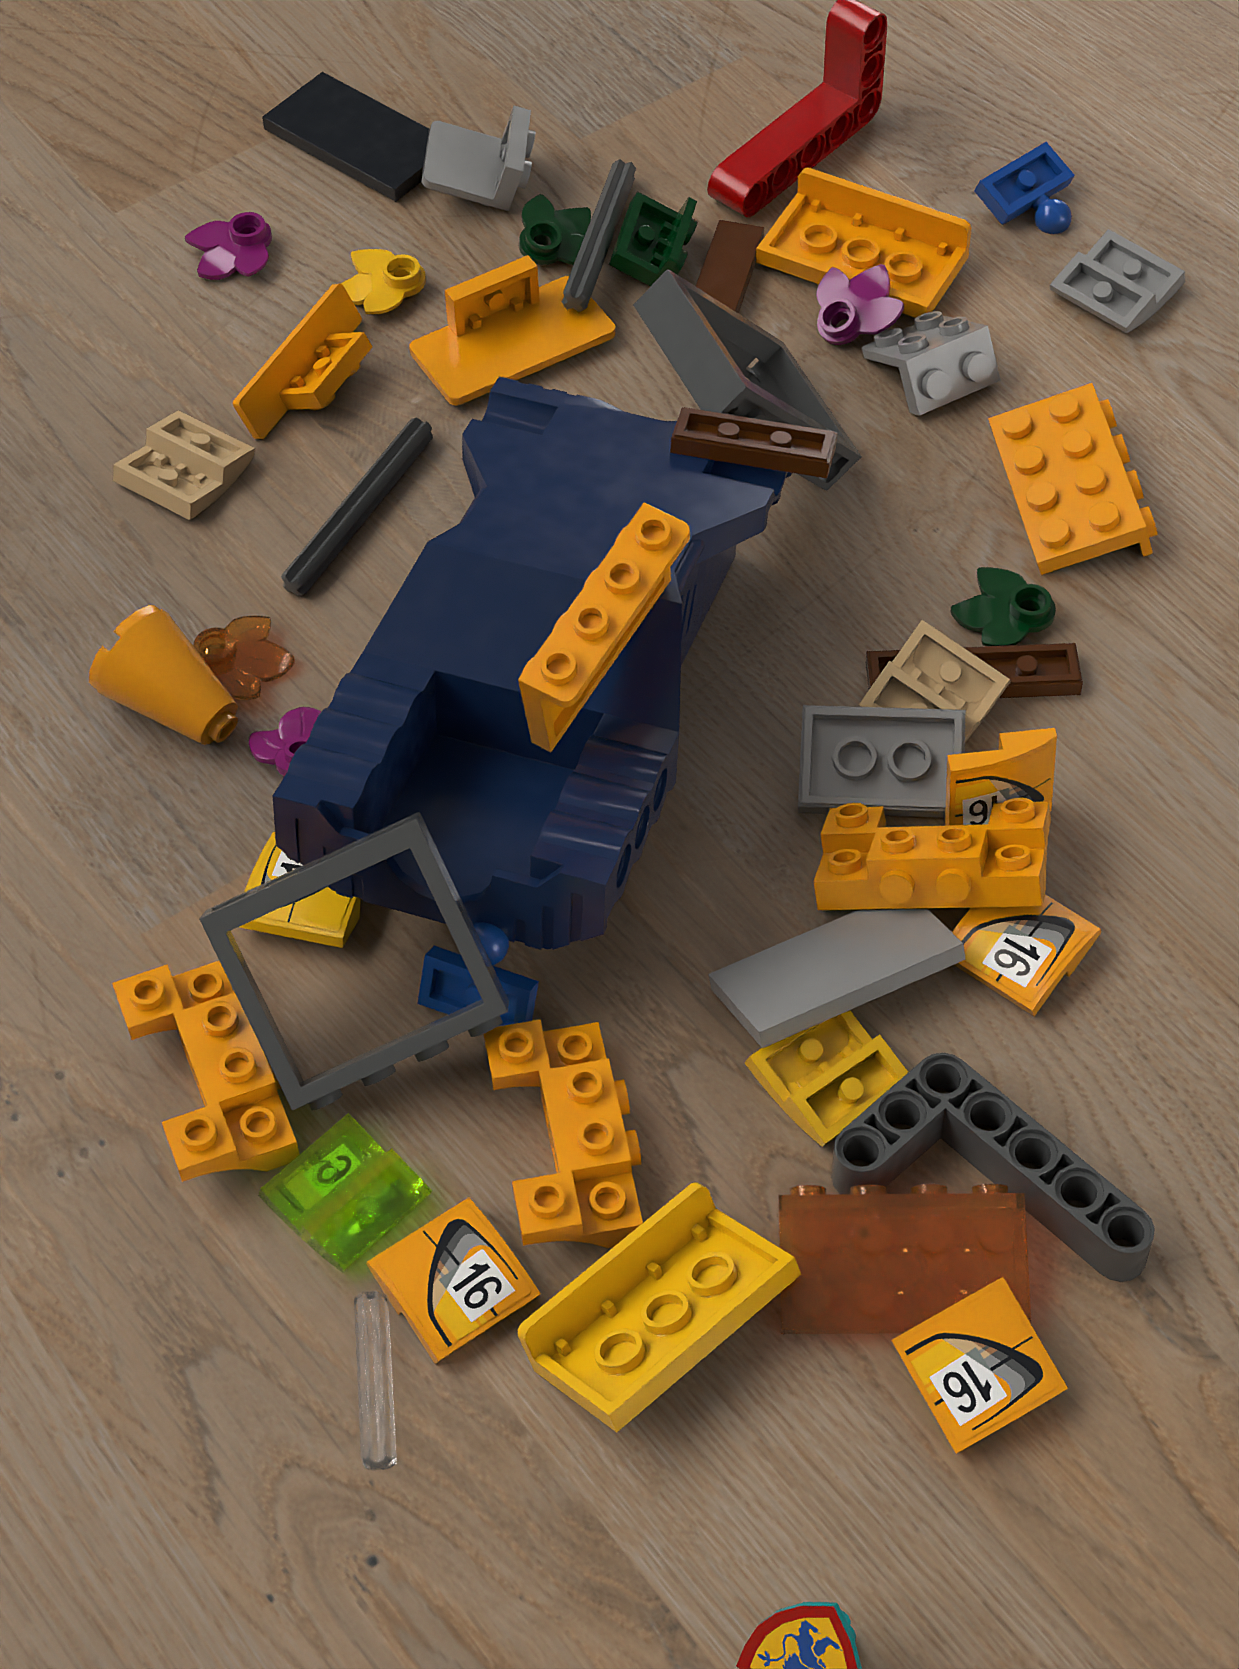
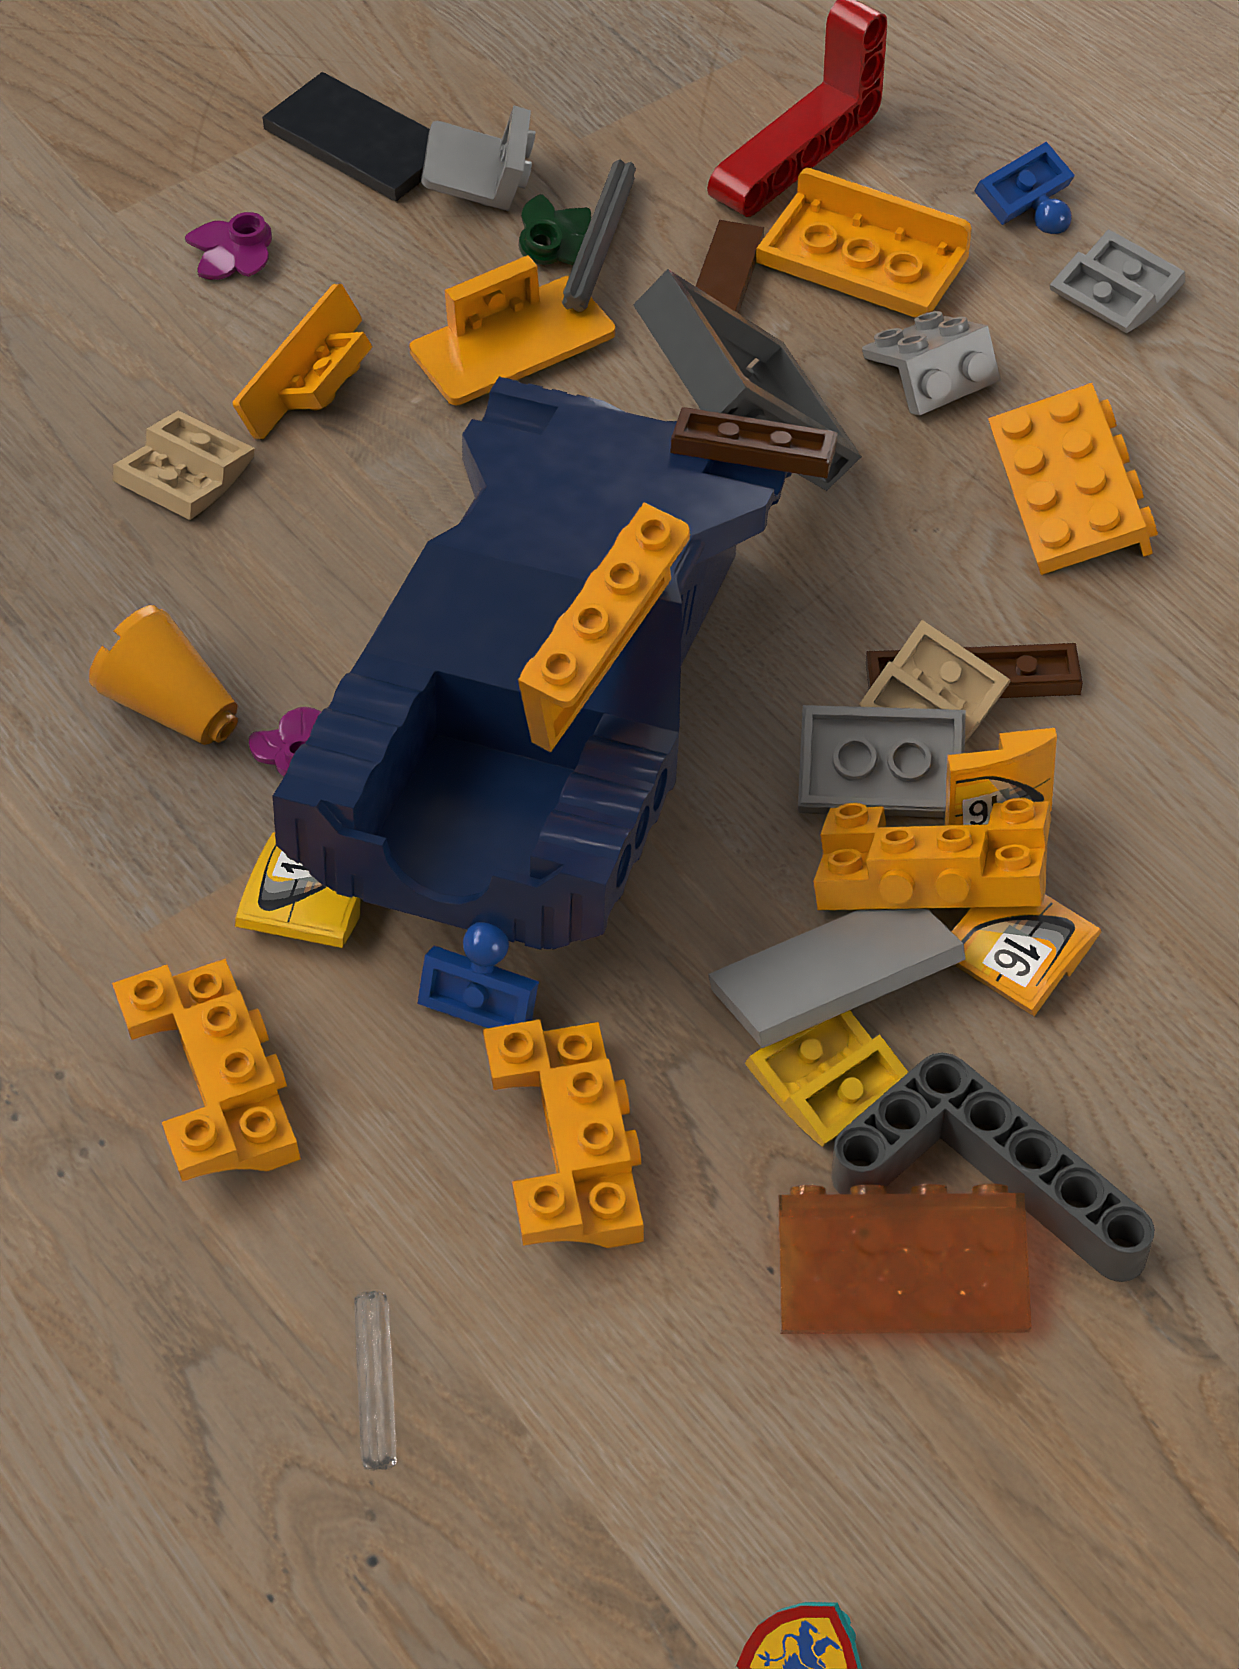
clear orange plate [193,616,295,700] -> none
dark grey window [199,812,509,1110] -> none
clear neon green slope [258,1113,432,1273] -> none
dark grey axle [281,417,433,596] -> none
yellow plate [340,249,426,314] -> none
slope [366,1197,541,1364] -> none
yellow bracket [518,1182,801,1433] -> none
dark green bracket [609,191,698,286] -> none
magenta plate [816,264,905,345] -> none
slope [891,1277,1068,1454] -> none
dark green plate [950,567,1056,646] -> none

